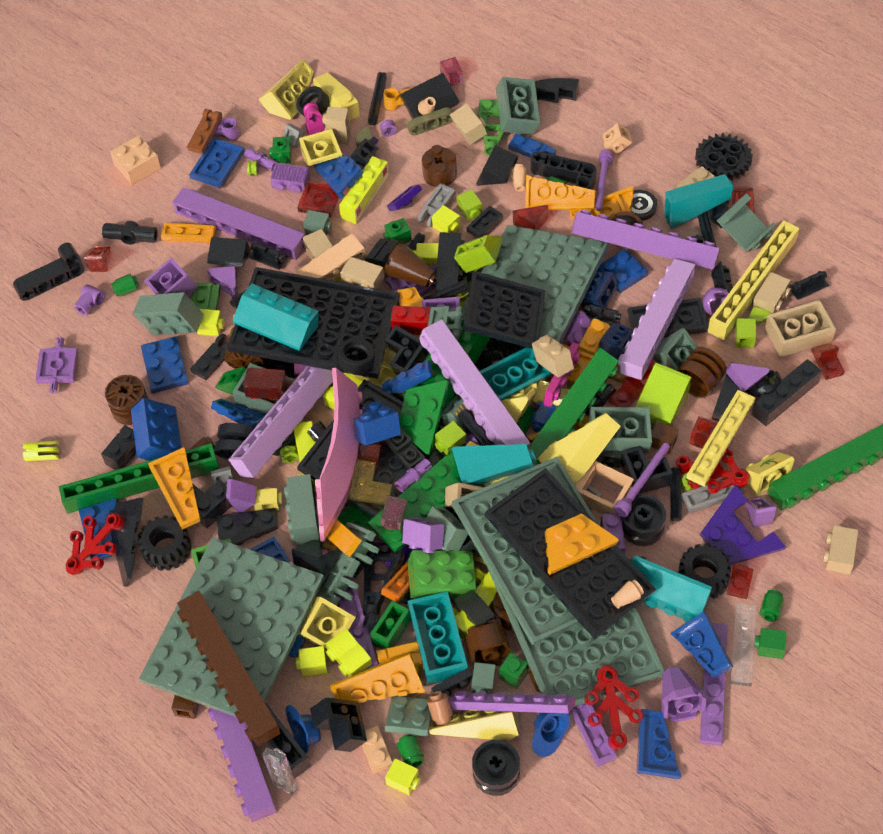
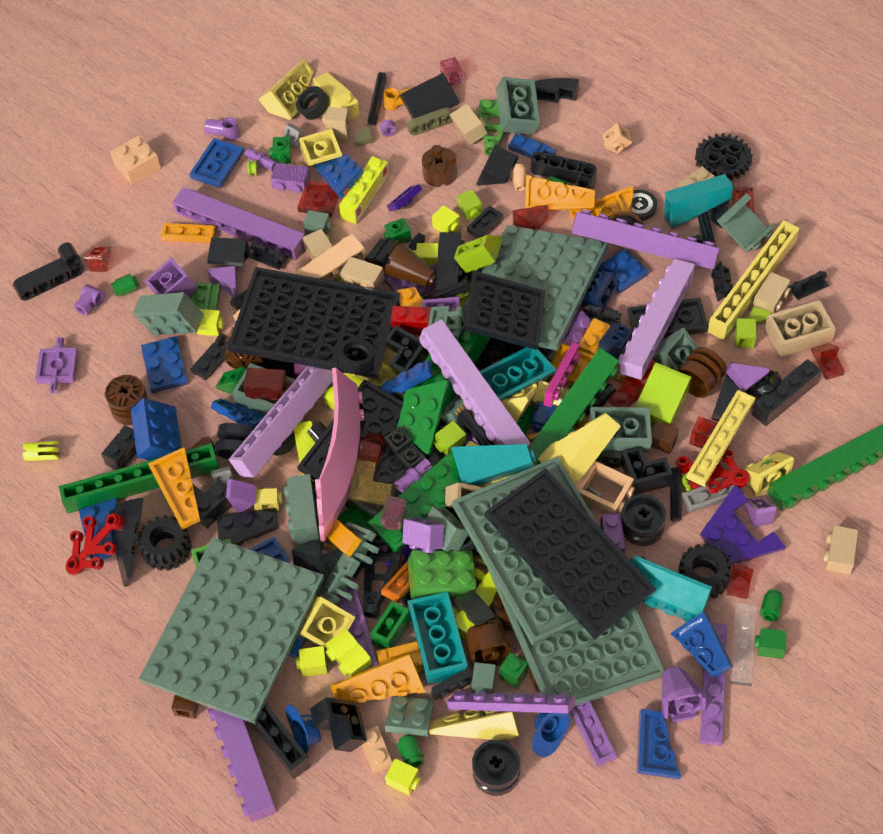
black piece [102,221,158,245] -> none
reddish brown brick [177,591,281,747] -> none
dark orange plate [187,109,222,154] -> none
teal slope [233,284,319,351] -> none
clear plate [262,747,297,795] -> none
lime bush [280,446,299,463] -> none
dark pink piece [303,102,325,136] -> none
black hinge [350,136,379,167] -> none
blue brick [353,402,401,446] -> none
black plate [363,610,380,633] -> none
light grey hinge [417,183,456,227] -> none
light nougat cone [418,97,436,115] -> none
nougat brick [427,691,453,725] -> none
tan brick [532,334,574,378] -> none
light orange wing [545,514,619,575] -> none
red plant [584,665,643,750] -> none
medium lavender piece [595,149,613,211] -> none
light nougat cone [611,580,644,608] -> none
medium lavender piece [613,443,670,517] -> none
medium lavender hair [703,287,729,315] -> none

